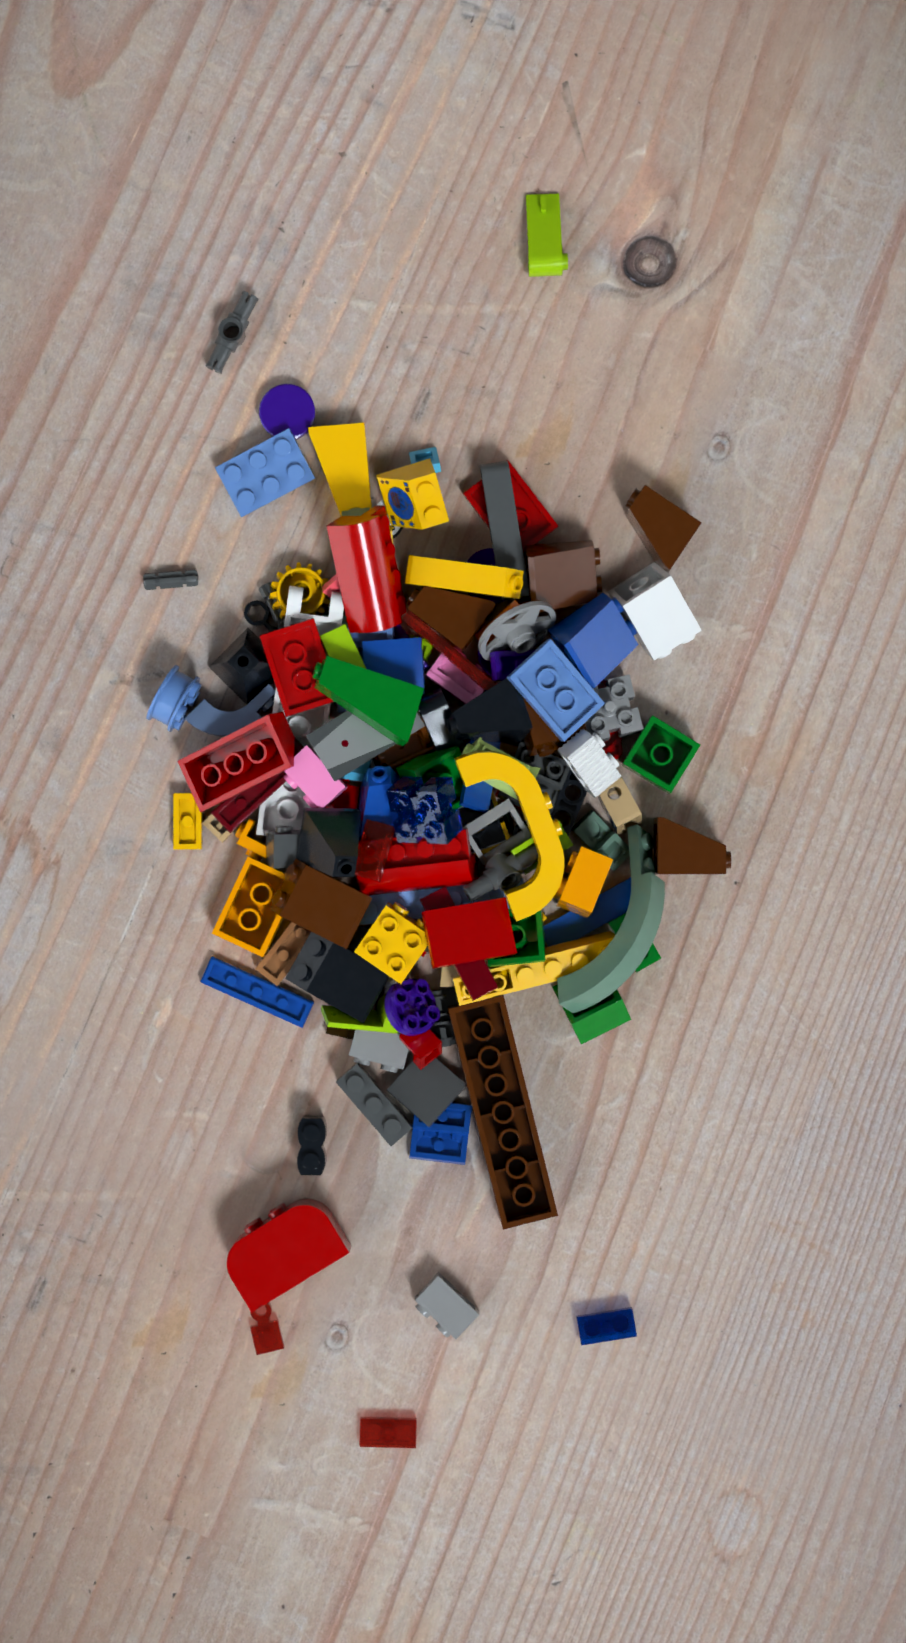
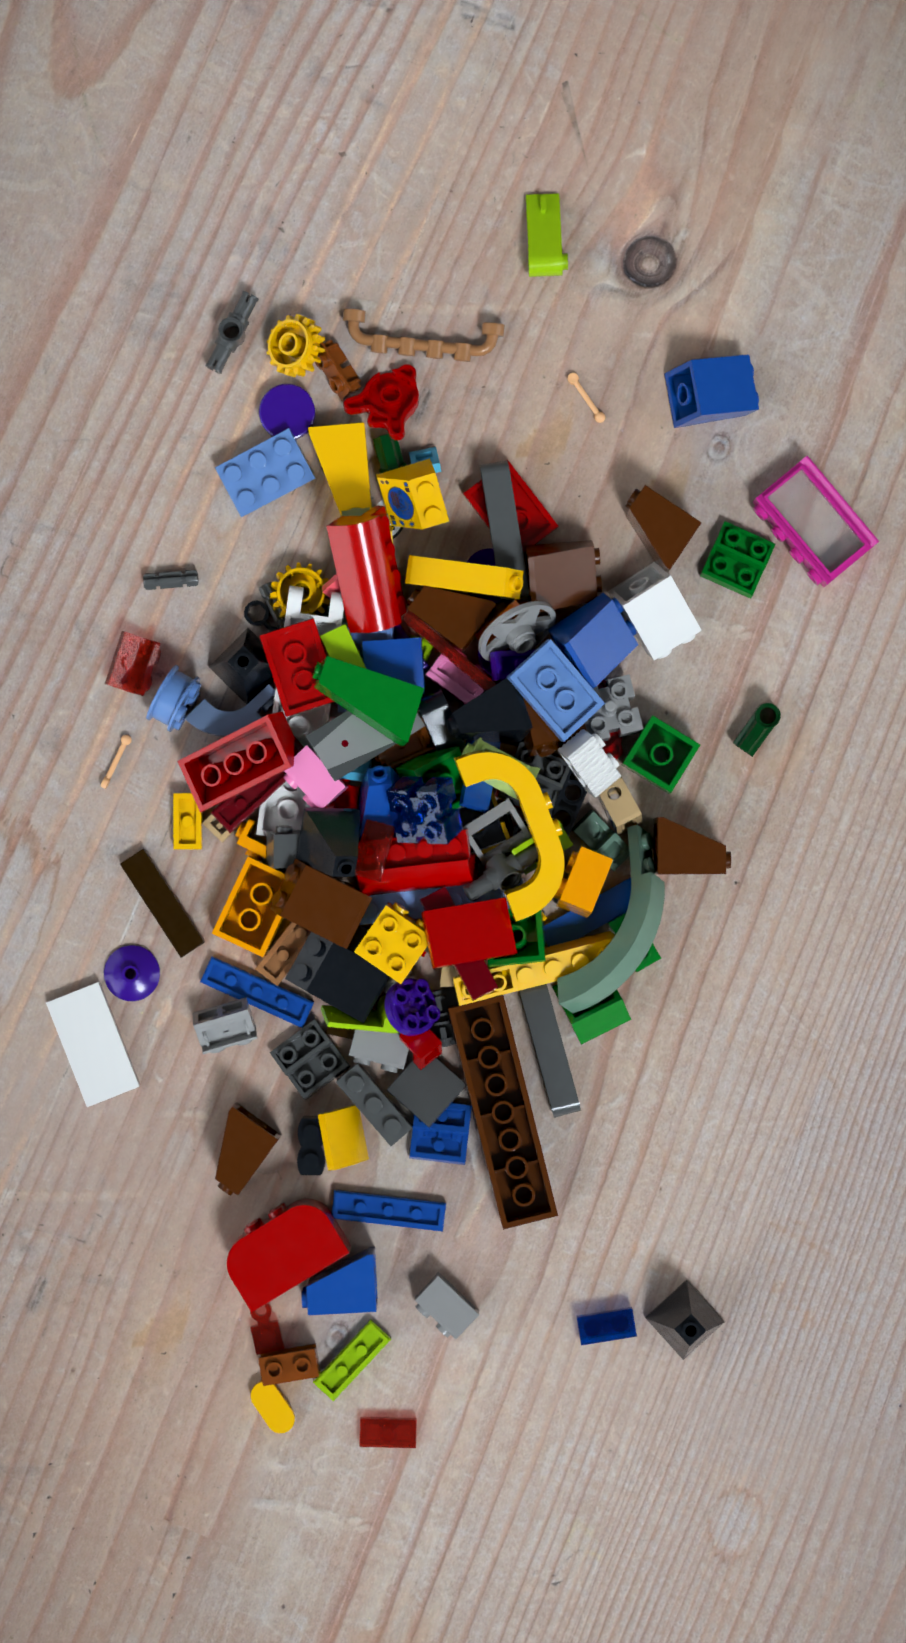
none -> white tile [46,982,140,1107]
none -> light nougat hinge [100,734,132,789]
none -> dark purple dish [104,945,160,1001]
none -> clear red bracket [105,631,161,696]
none -> dark brown tile [120,849,205,958]
none -> light grey hinge [192,997,257,1054]
none -> reddish brown slope [215,1102,282,1196]
none -> yellow tile [251,1381,295,1433]
none -> dark orange hinge [258,1343,321,1386]
none -> yellow gear [266,314,325,378]
none -> dark grey slope [270,1019,351,1100]
none -> blue slope [301,1247,378,1315]
none -> lime tile [313,1319,391,1401]
none -> dark orange hinge [315,340,361,401]
none -> yellow slope [318,1104,369,1171]
none -> blue tile [332,1189,446,1232]
none -> medium nougat bar [342,309,505,362]
none -> red tile [343,364,419,440]
none -> dark green piece [373,434,407,474]
none -> dark grey beam [519,984,581,1118]
none -> light nougat hinge [568,373,606,423]
none -> black slope [645,1280,725,1360]
none -> blue slope [664,355,759,428]
none -> green slope [700,521,776,599]
none -> dark green piece [733,703,781,757]
none -> window [753,456,879,587]

